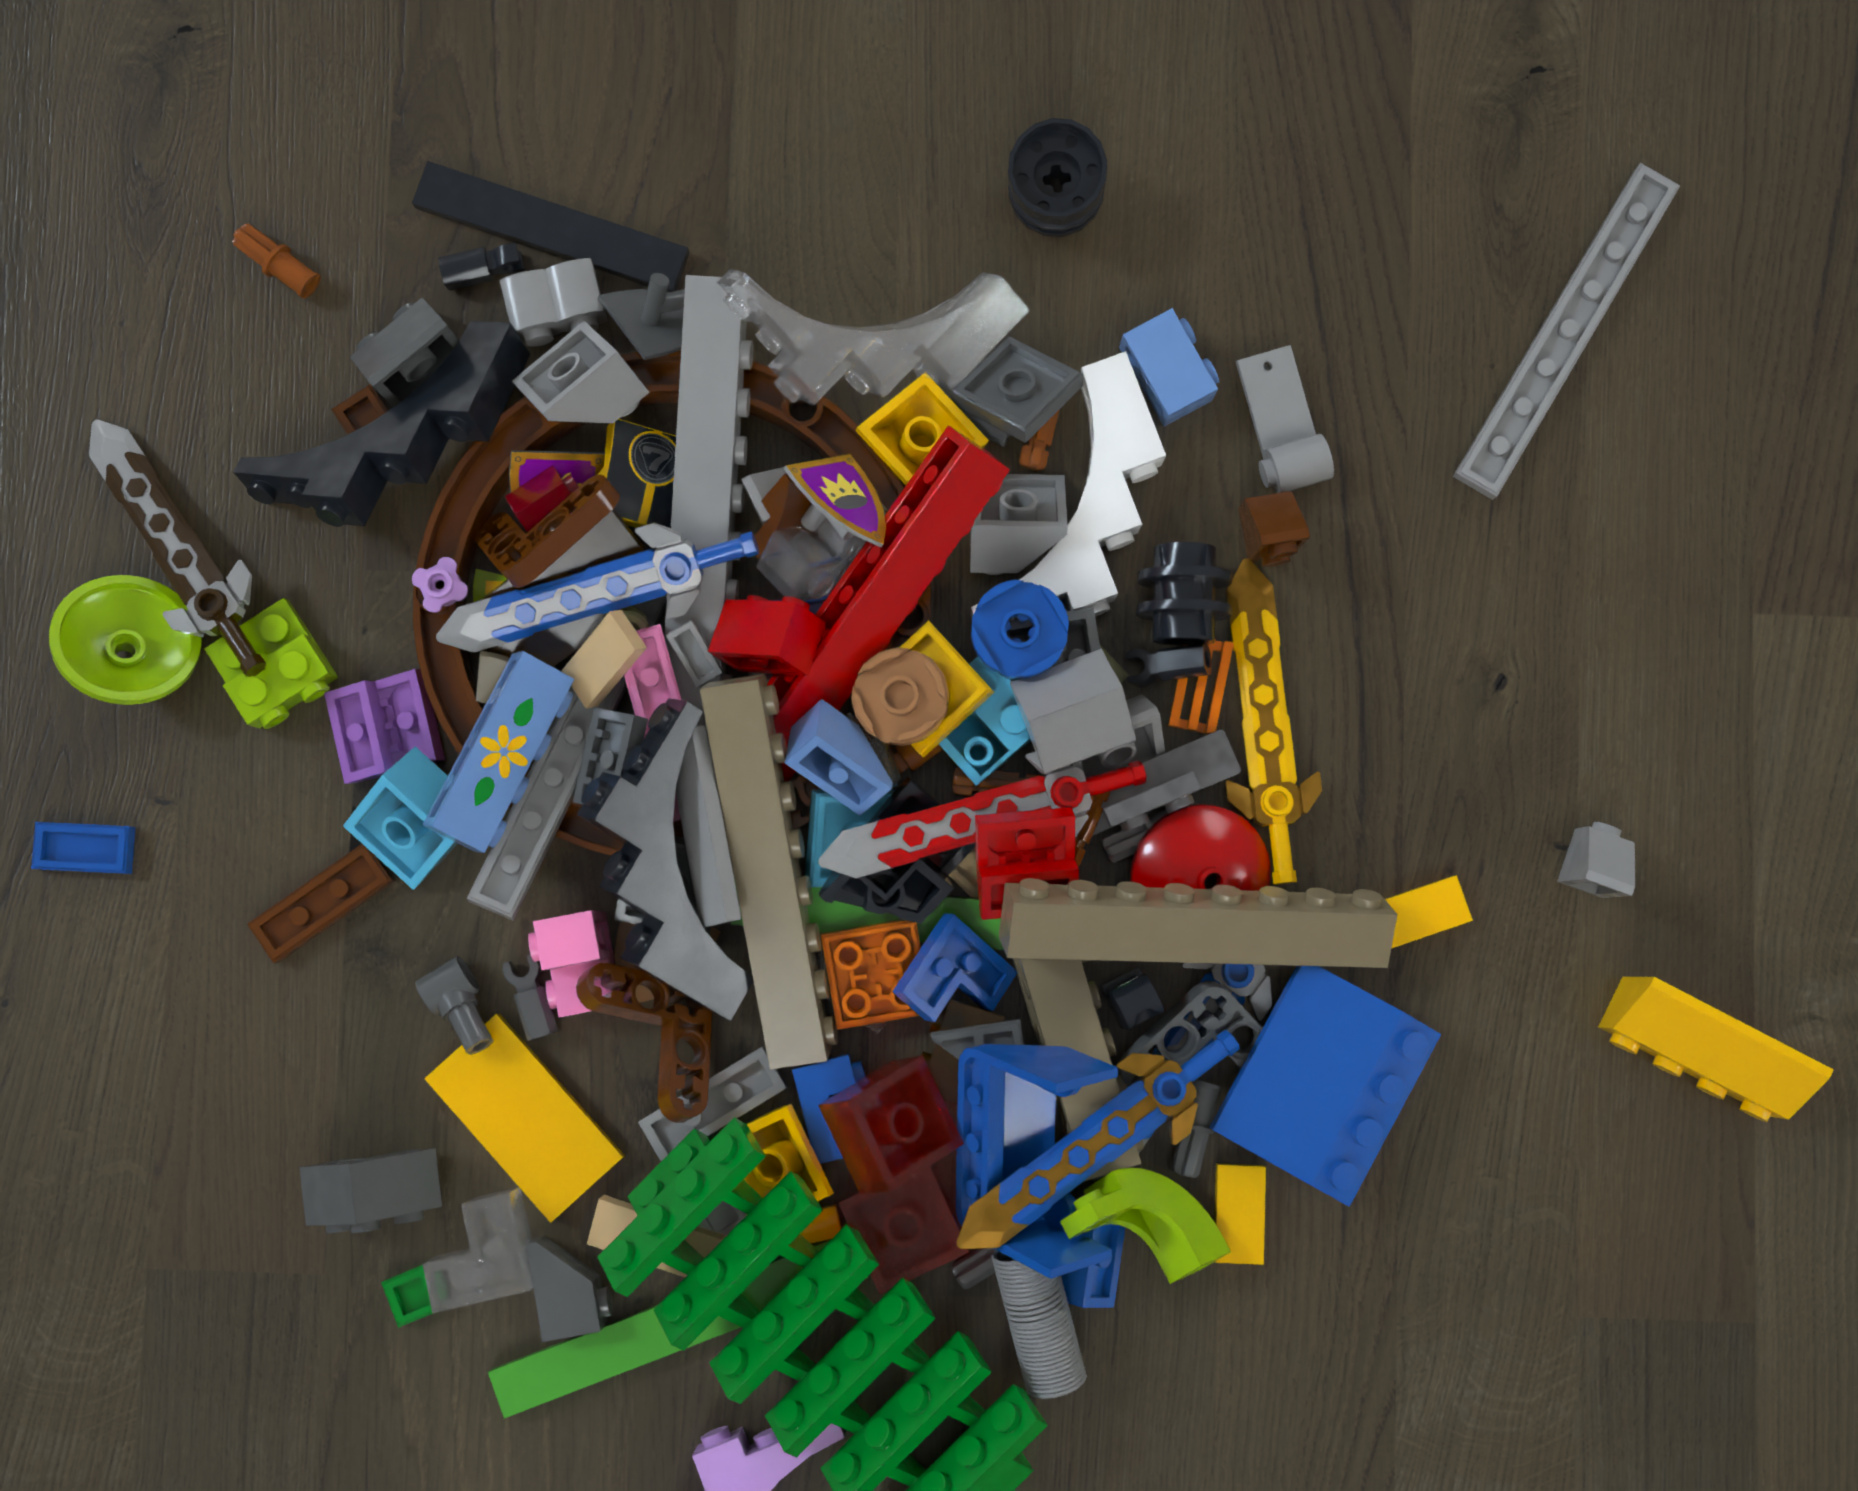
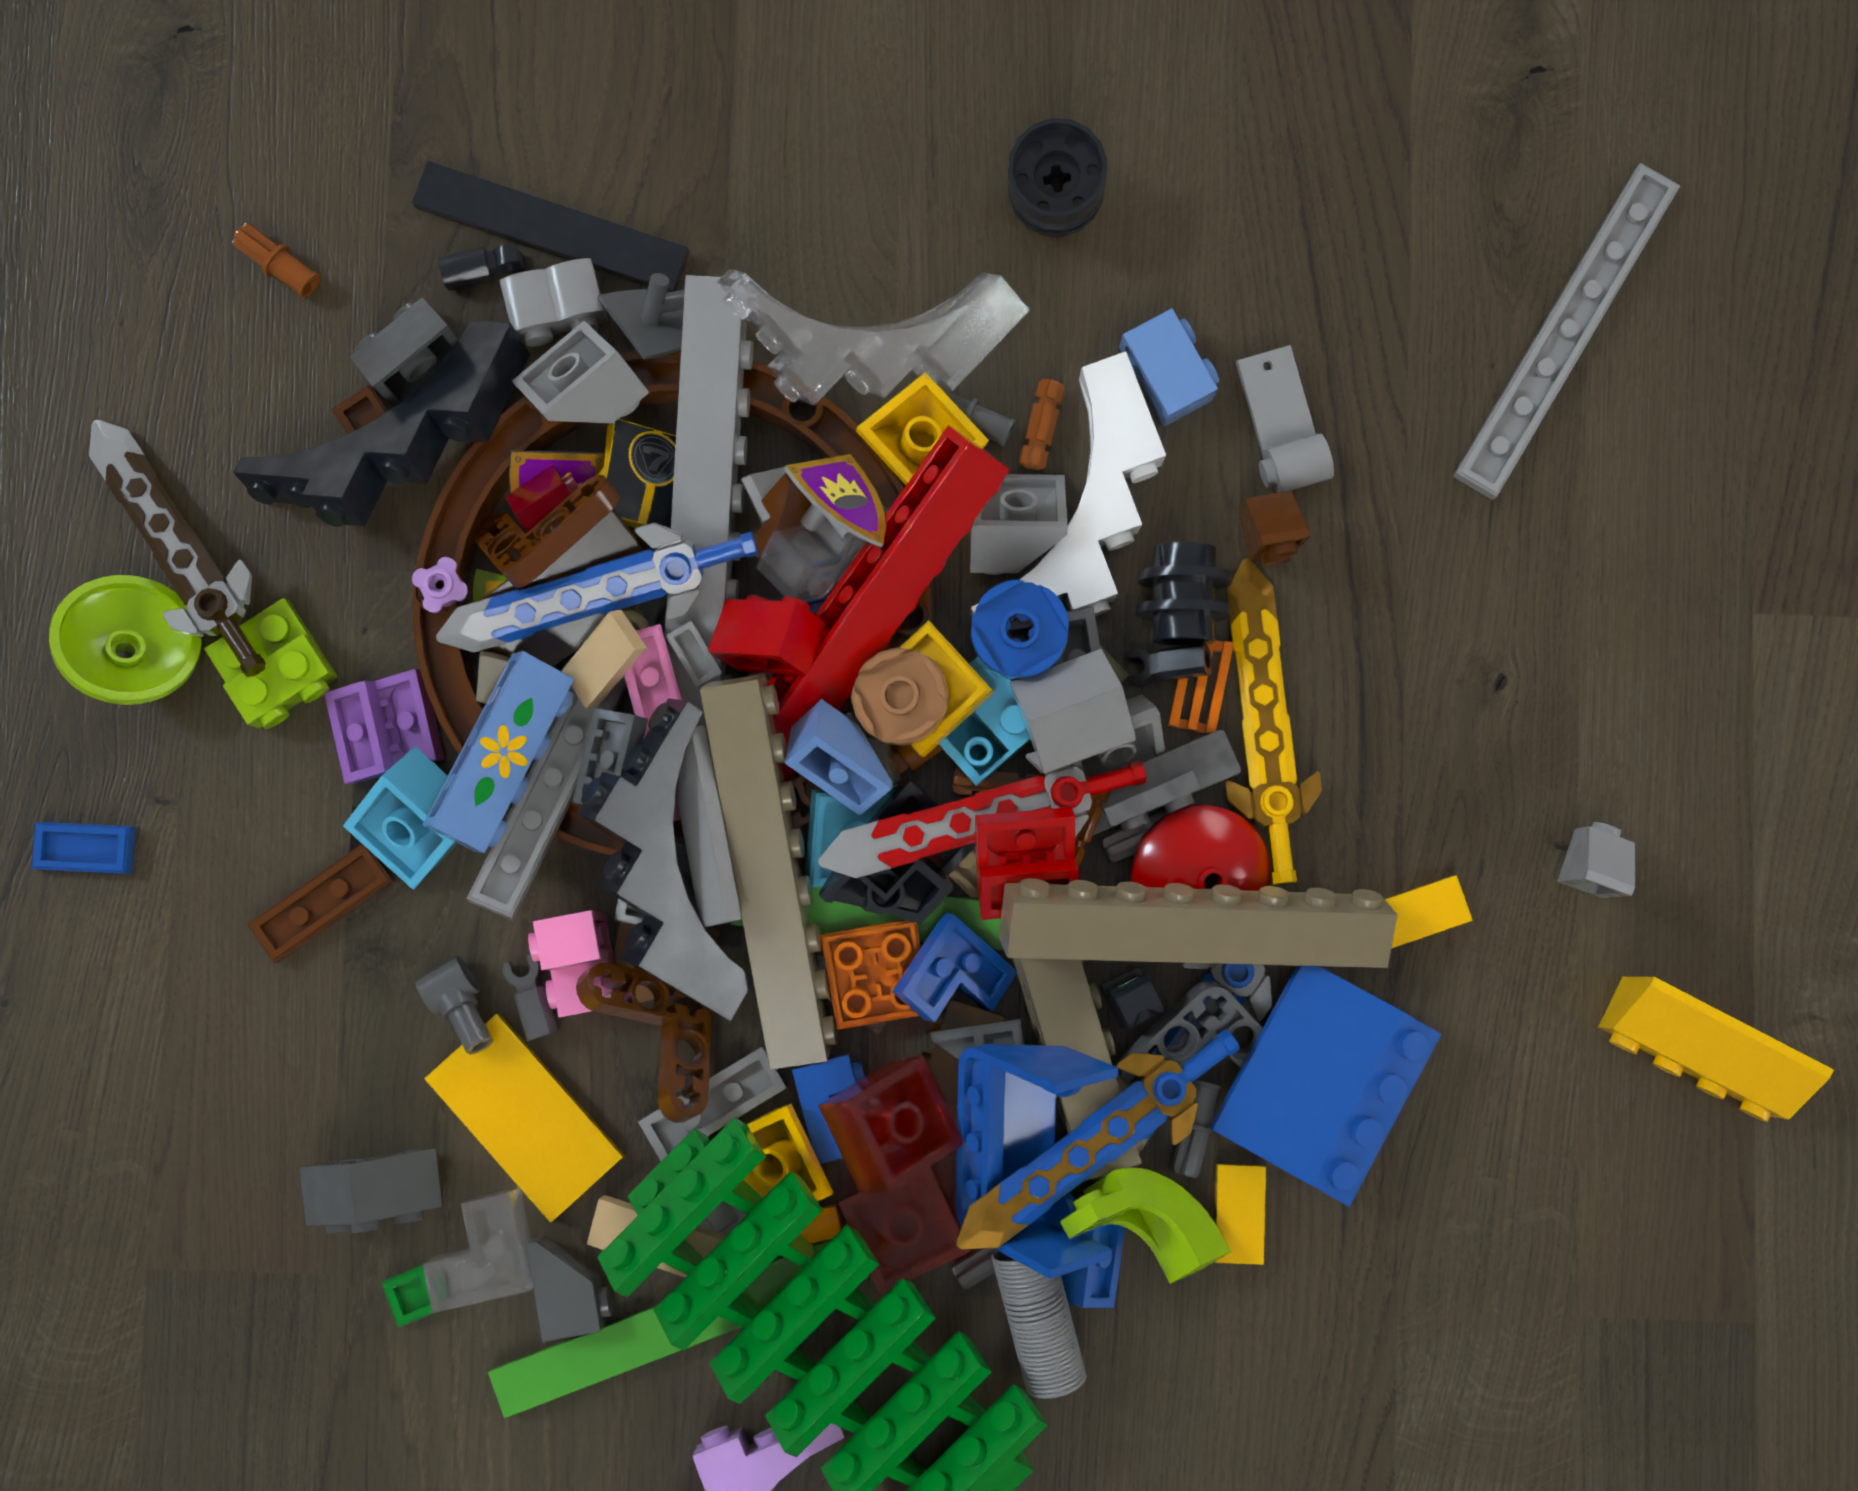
dark grey tile [951,336,1083,443] -> none

